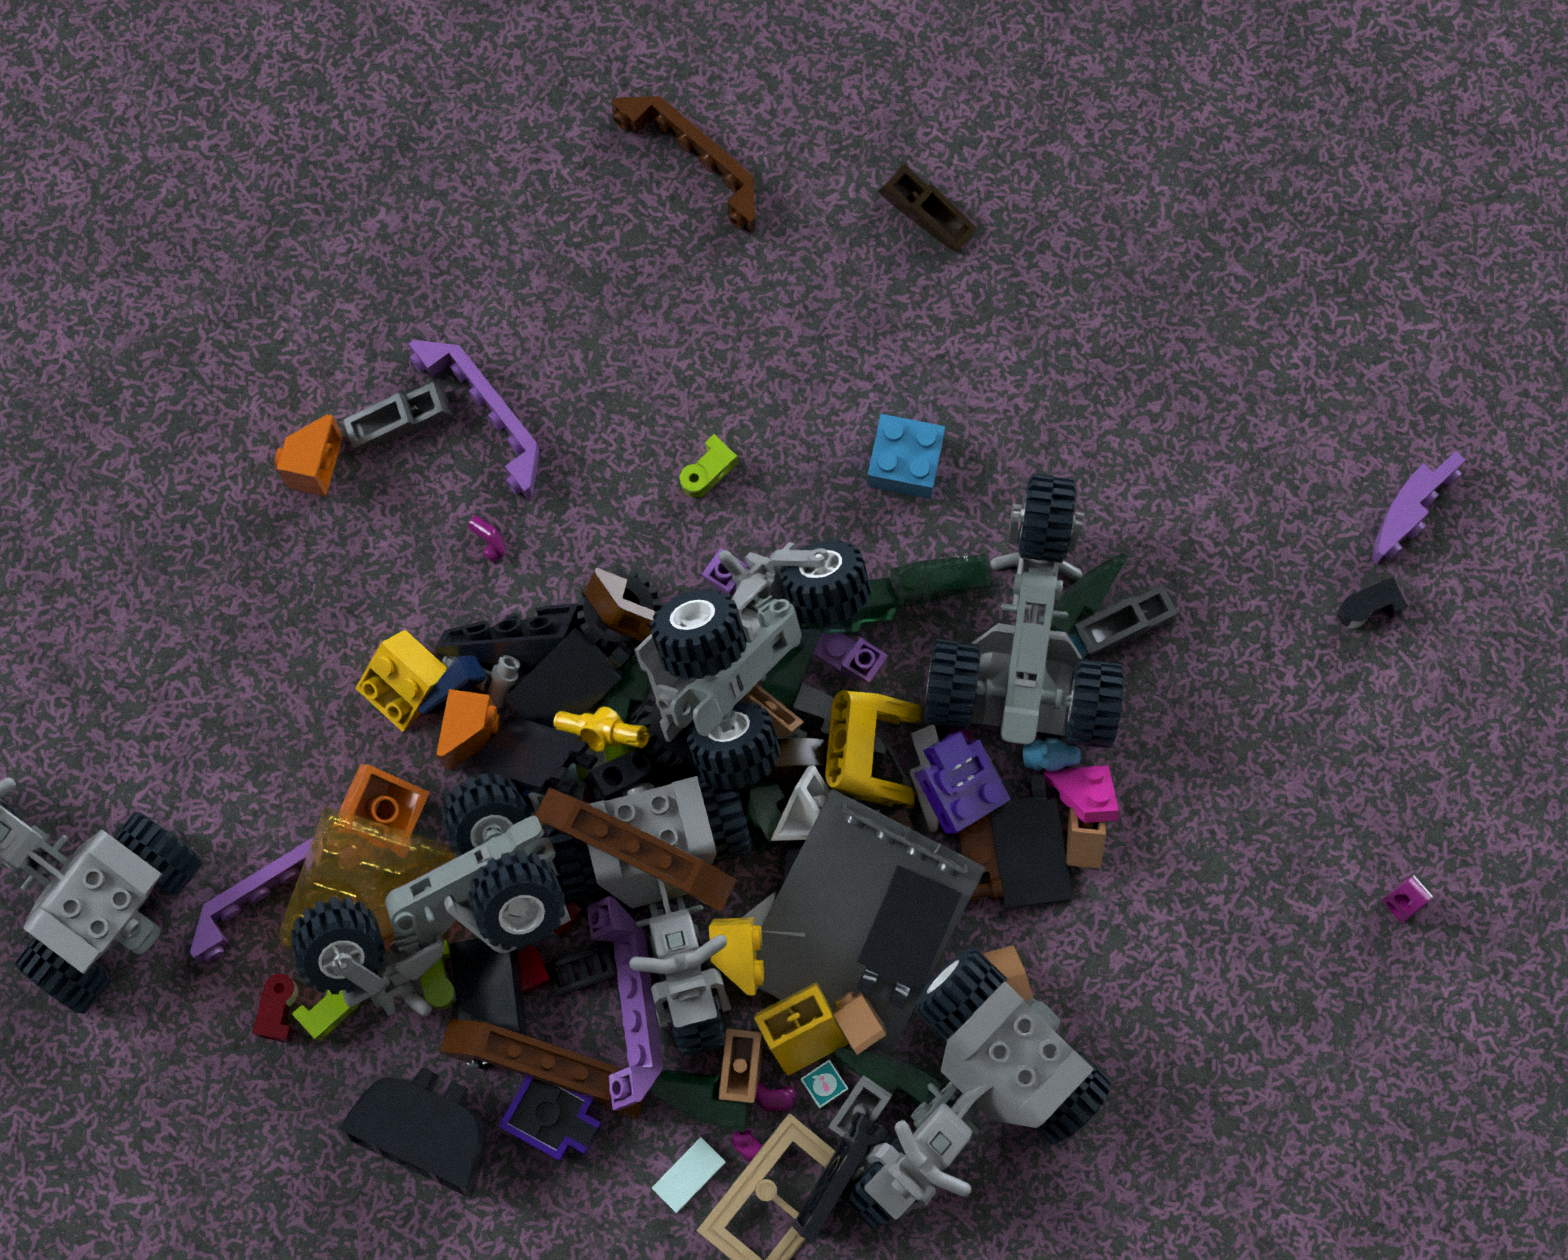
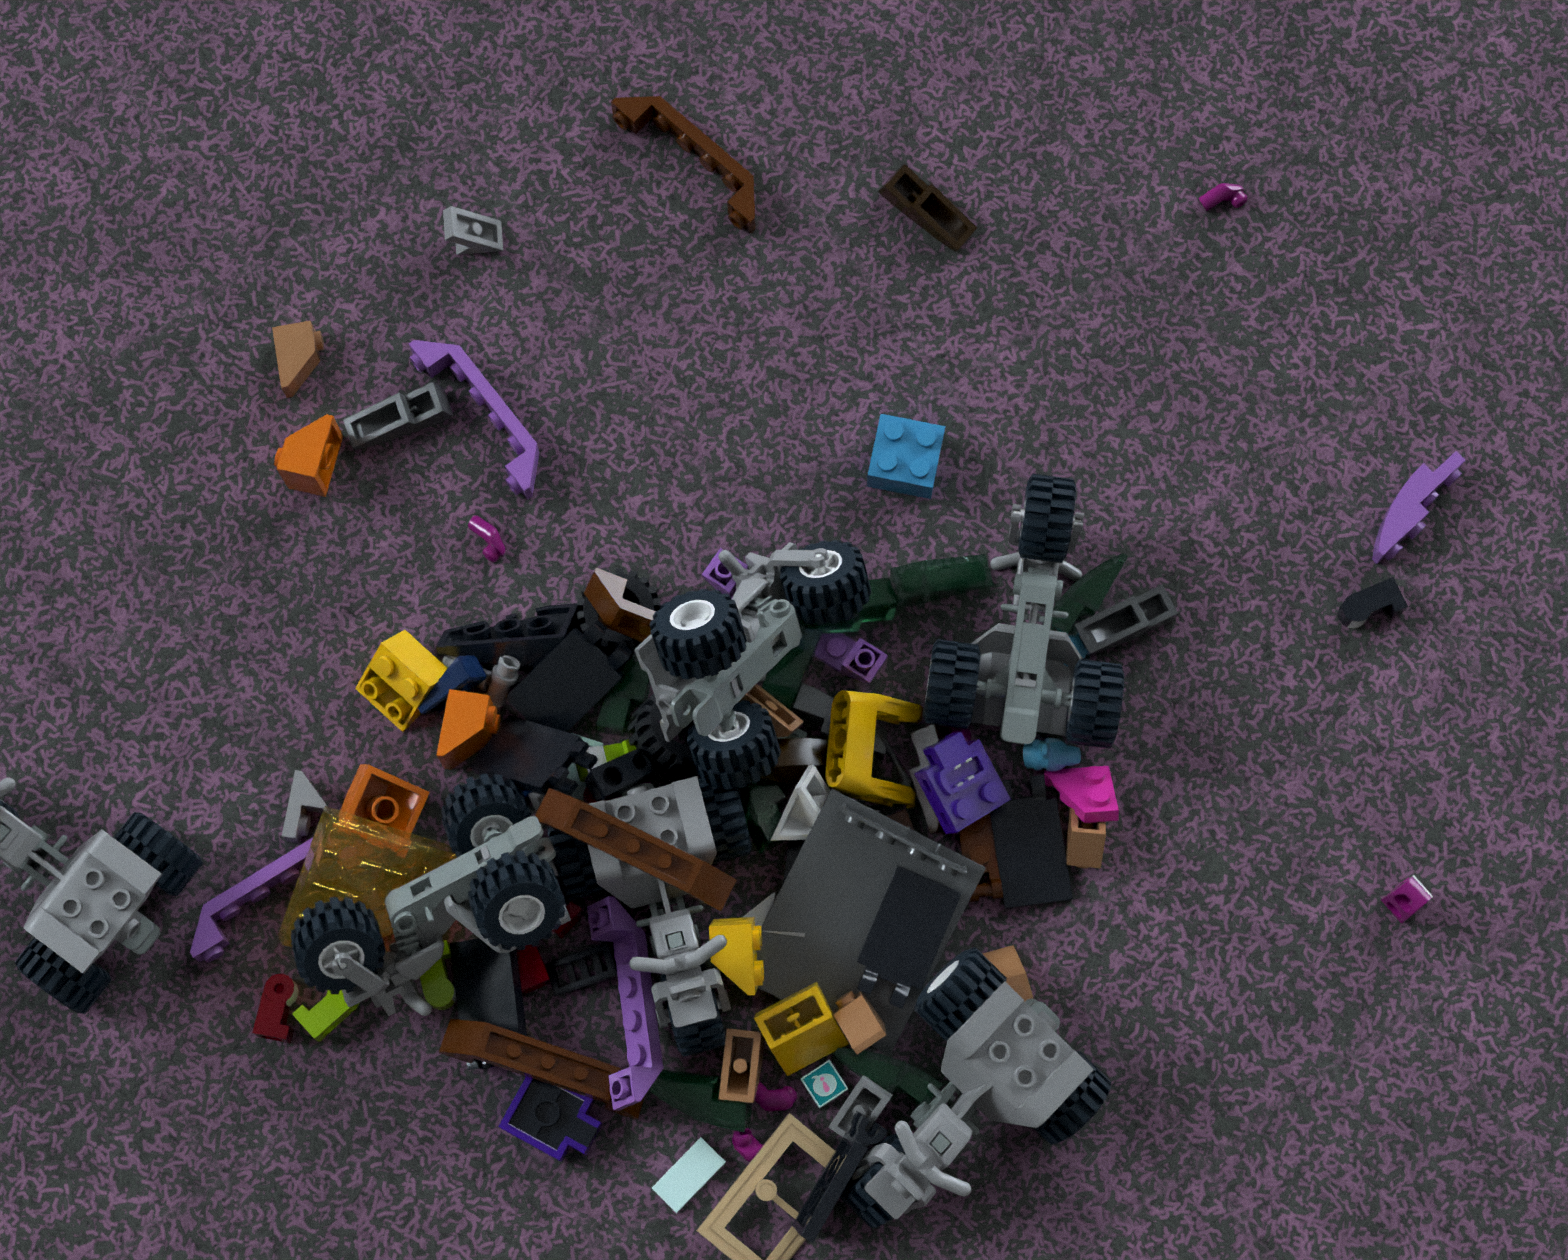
black hips [339,1067,486,1199] -> none
yellow pin [554,707,649,752] -> none
lime leg [680,434,738,498] -> none
none -> medium nougat slope [272,321,324,398]
none -> light grey slope [282,770,334,844]
none -> light grey slope [443,206,503,255]
none -> magenta arm [1198,183,1248,211]

